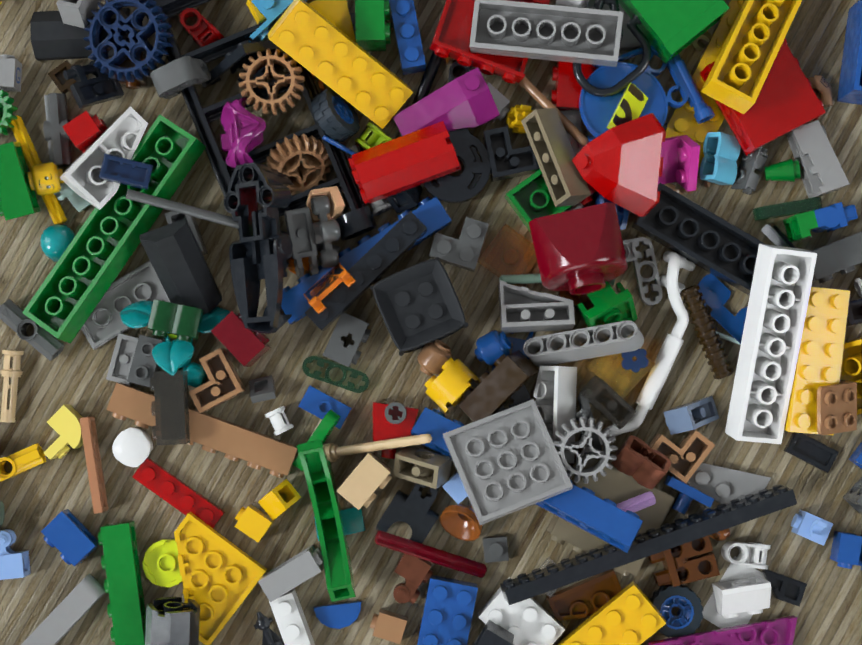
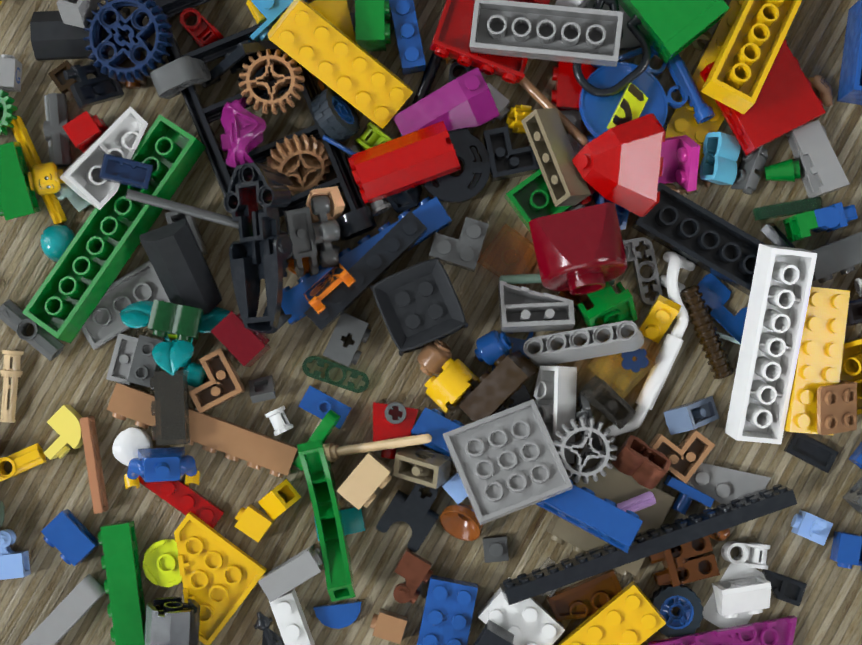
dark red axle [375,530,487,578] -> none
none -> blue torso [124,447,200,489]
none -> yellow plate [639,295,681,343]

